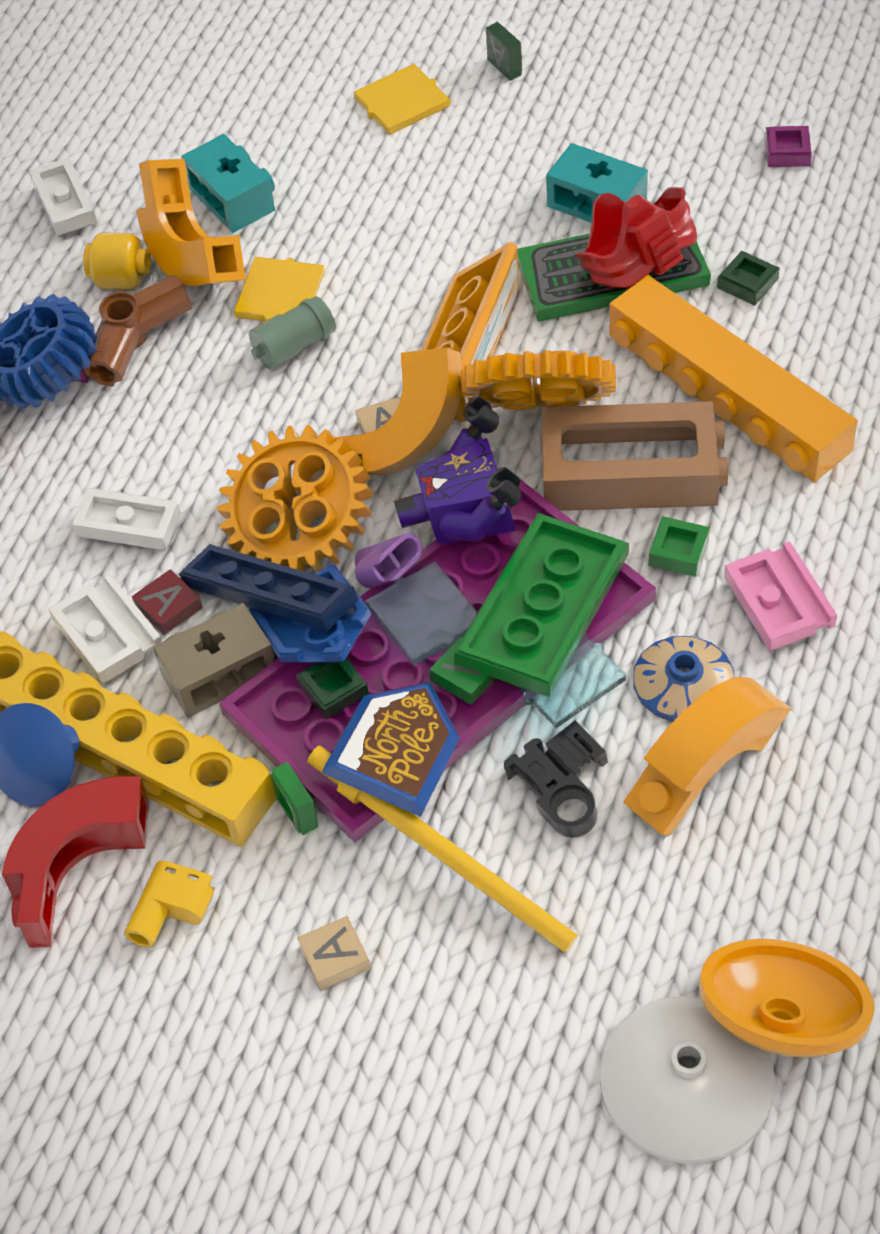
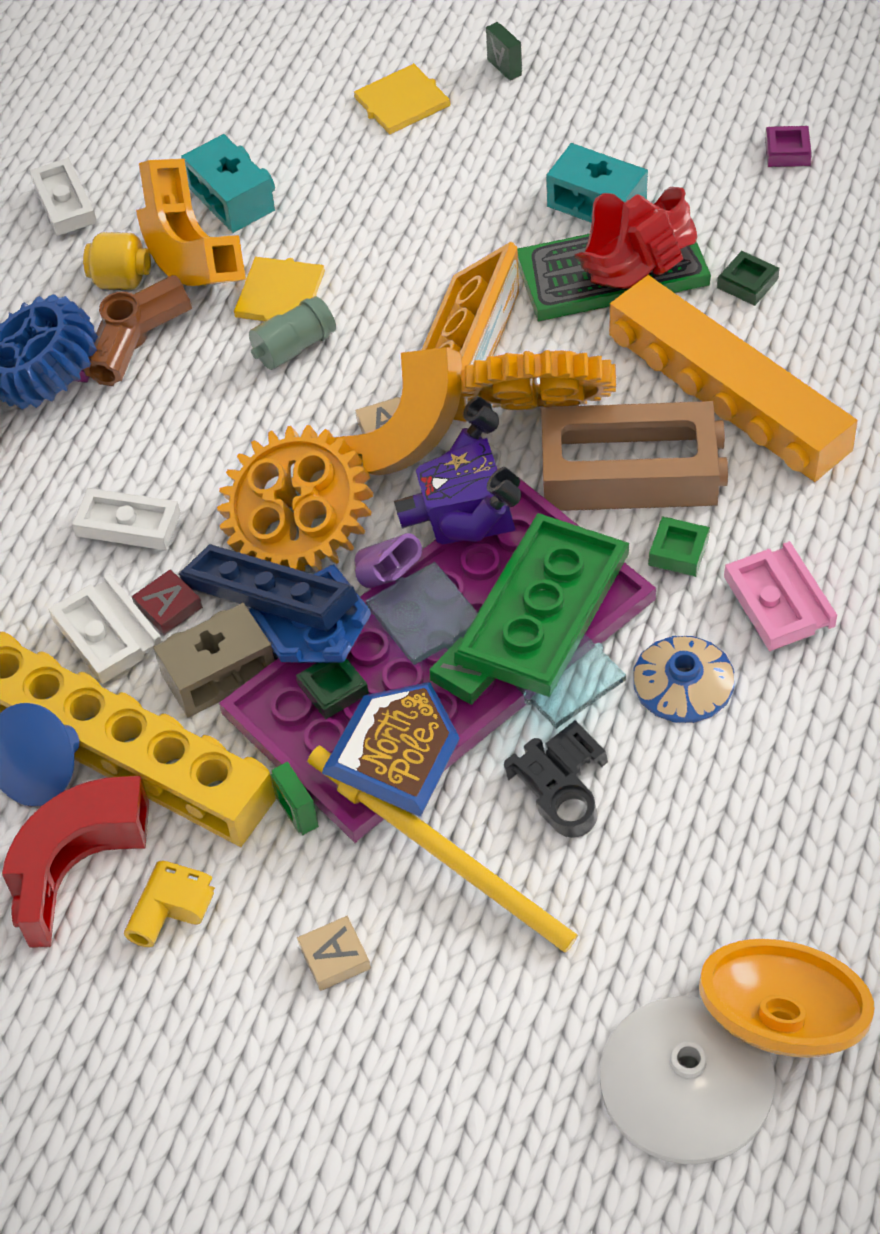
light orange arch [623,677,792,835] -> none

